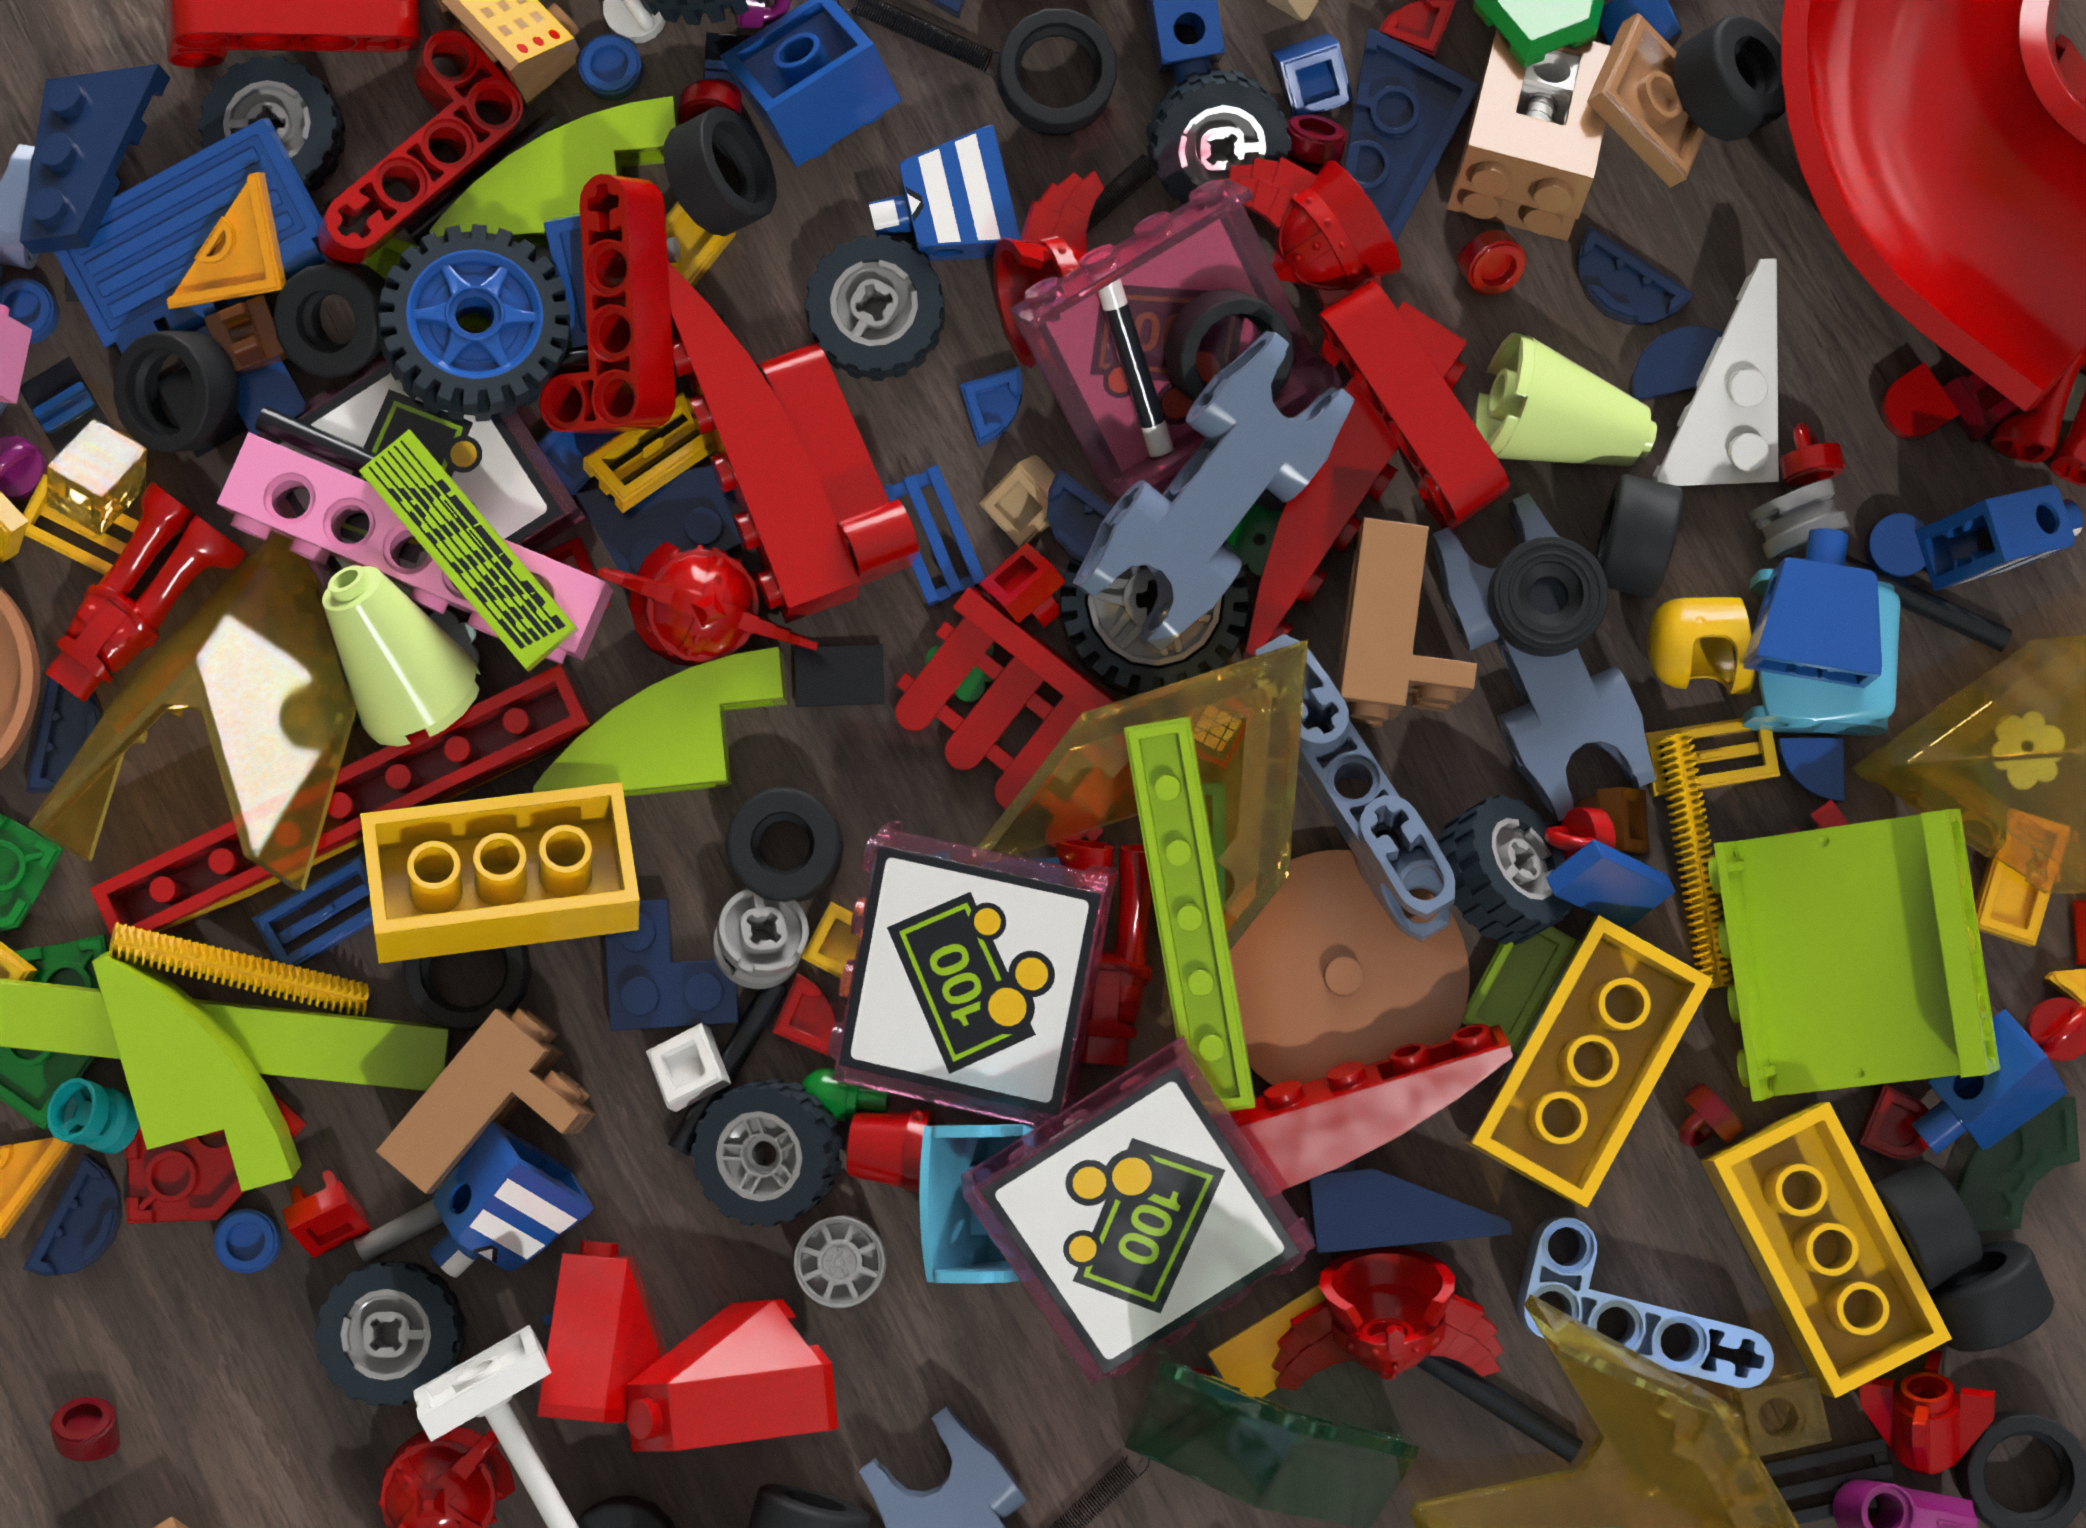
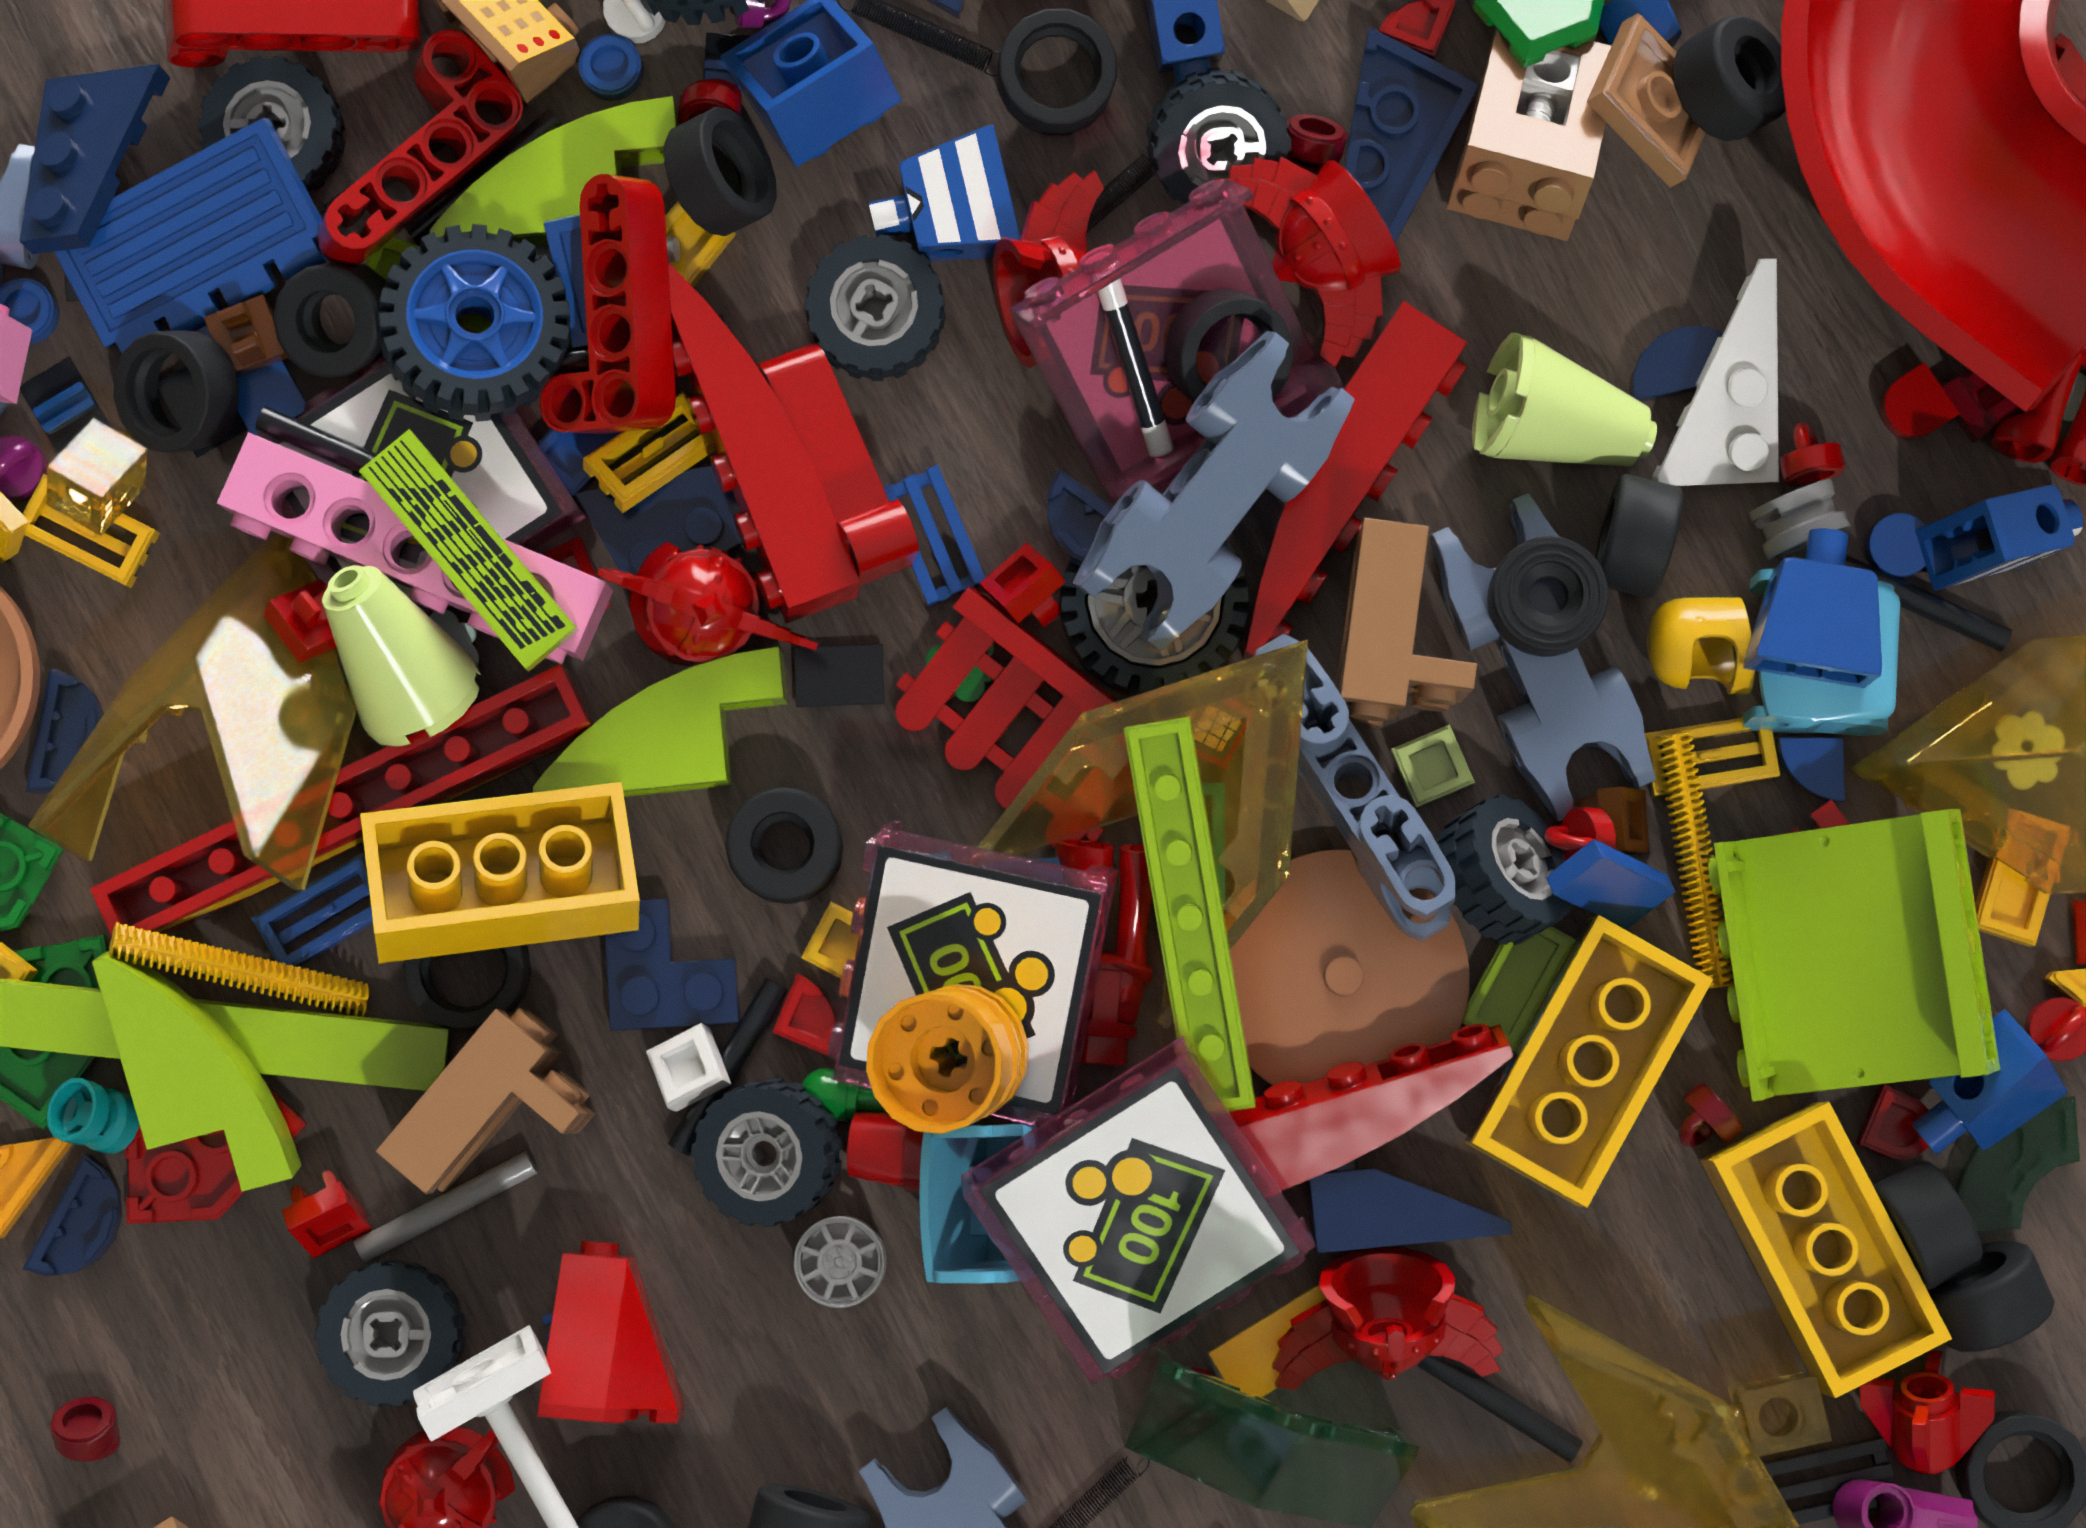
red piece [45,481,248,702] -> none
light orange tile [166,172,286,309] -> none
blue tile [214,1208,283,1274] -> none
blue torso [430,1121,594,1278] -> none
red slope [626,1299,838,1452] -> none
light grey wheel [712,889,809,989] -> none
blue tile [959,366,1023,448] -> none
tan slope [979,455,1056,548] -> none
green plant [1227,504,1283,577] -> none
blue slope [1271,33,1354,117] -> none
red beam [1317,280,1510,531] -> none
red tile [1456,230,1526,295] -> none
light blue beam [1516,1216,1774,1388] -> none
dark blue tile [1577,226,1694,325] -> none
none -> red tile [262,579,337,664]
none -> light orange wheel [866,984,1029,1134]
none -> yellowish green tile [1389,724,1475,809]

